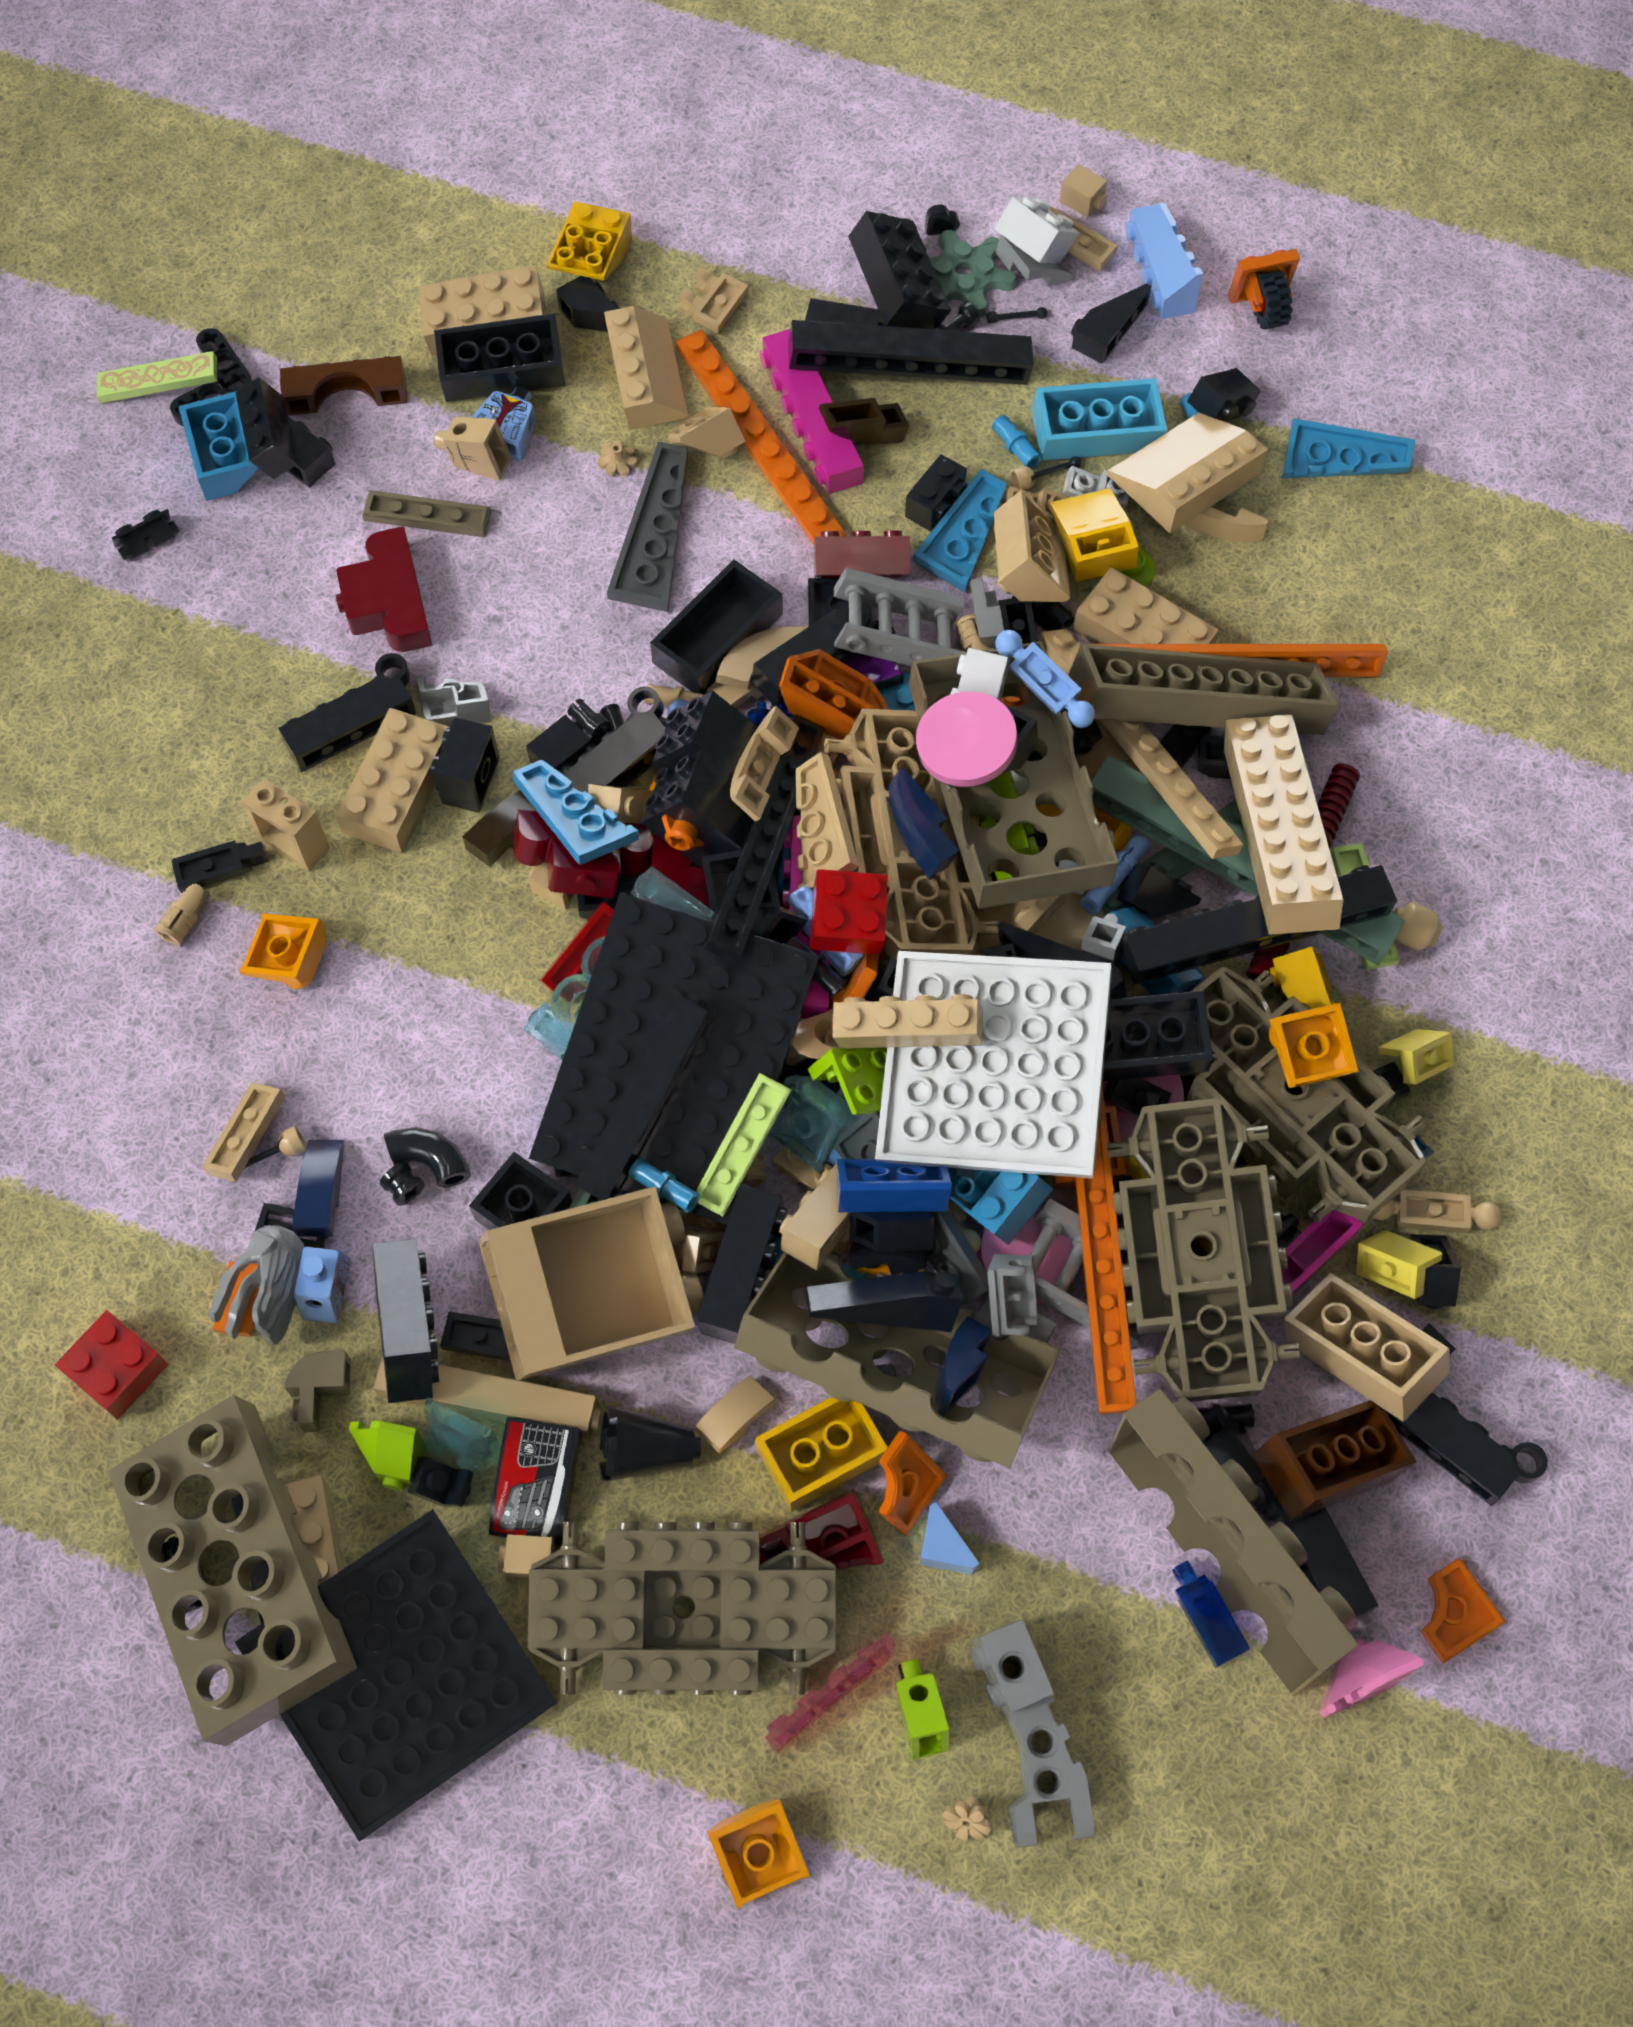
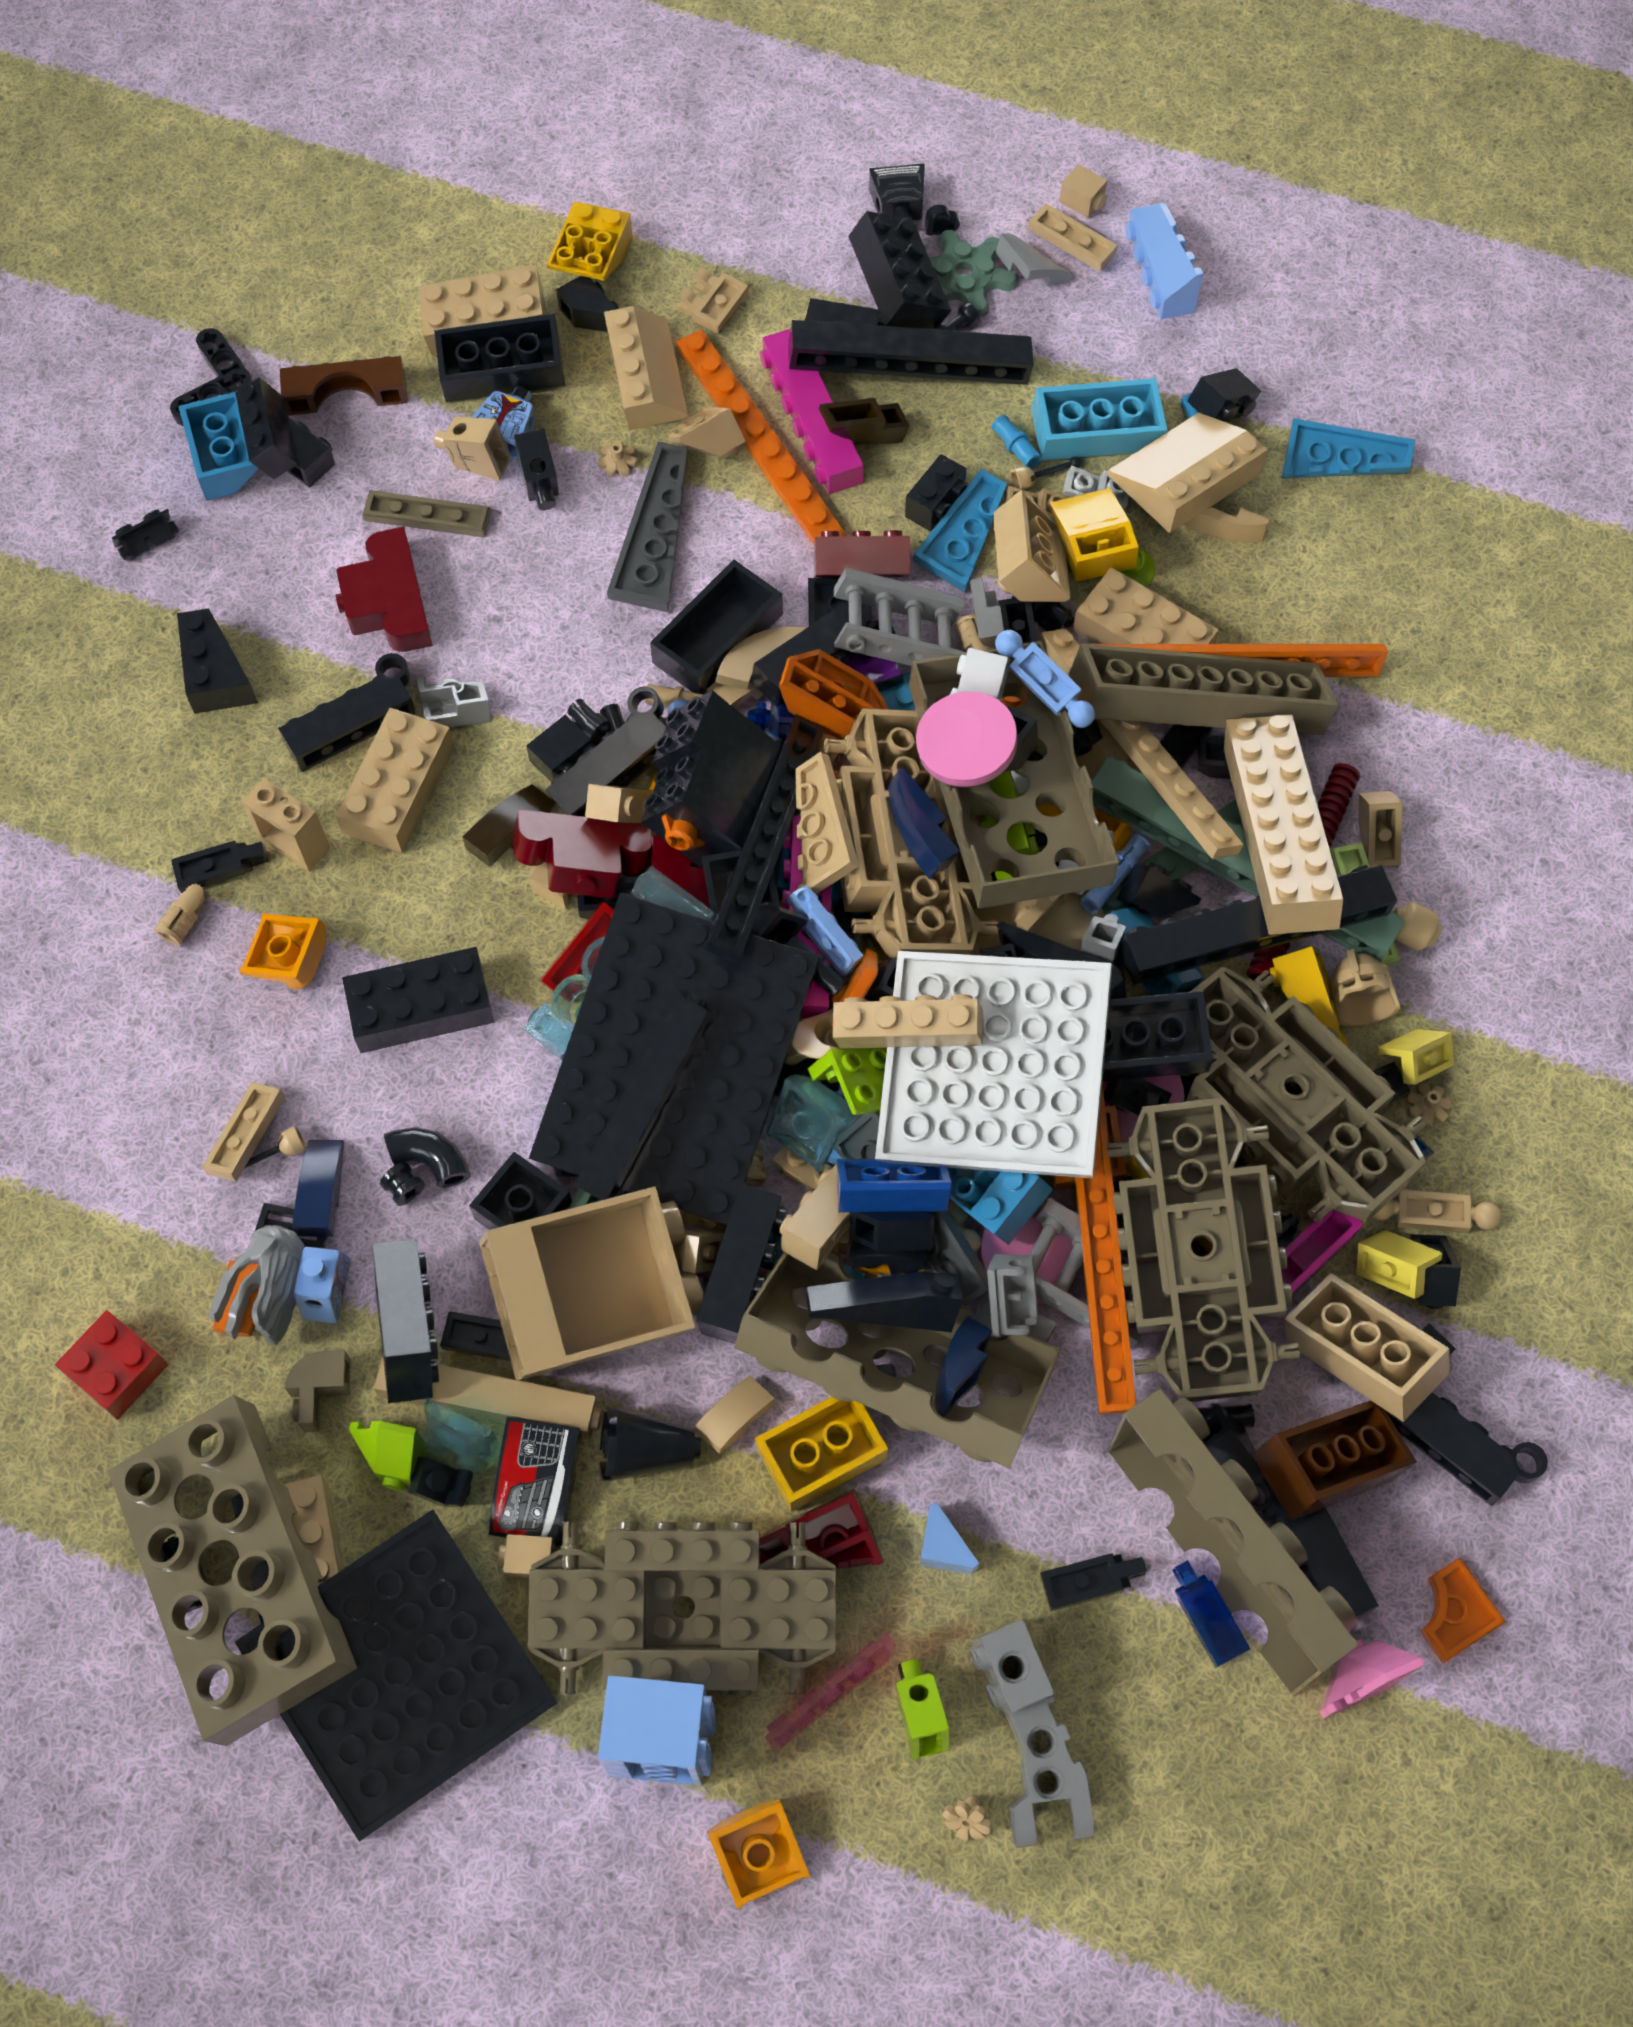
yellowish green tile [97,351,217,403] -> none
black brick [431,717,500,813] -> none
dark azure wing [513,760,639,865] -> none
dark azure pin [628,1157,700,1213] -> none
yellowish green tile [696,1073,792,1217] -> none
tan slope [730,706,799,821] -> none
red brick [810,869,888,955] -> none
orange tile [878,1431,948,1536] -> none
black hinge [986,307,1048,323] -> none
white brick [994,196,1080,264] -> none
black slope [1071,283,1152,364] -> none
plate [1228,249,1300,330] -> none
light orange slope [1269,1003,1359,1088] -> none
none -> black wedge [177,608,258,714]
none -> black brick [342,947,495,1053]
none -> black torso [514,428,559,511]
none -> light blue brick [598,1676,717,1786]
none -> black torso [869,163,925,220]
none -> black hinge [1040,1553,1147,1612]
none -> tan helmet [1330,949,1400,1027]
none -> tan slope [1358,791,1403,868]
none -> tan plant [1406,1083,1452,1127]

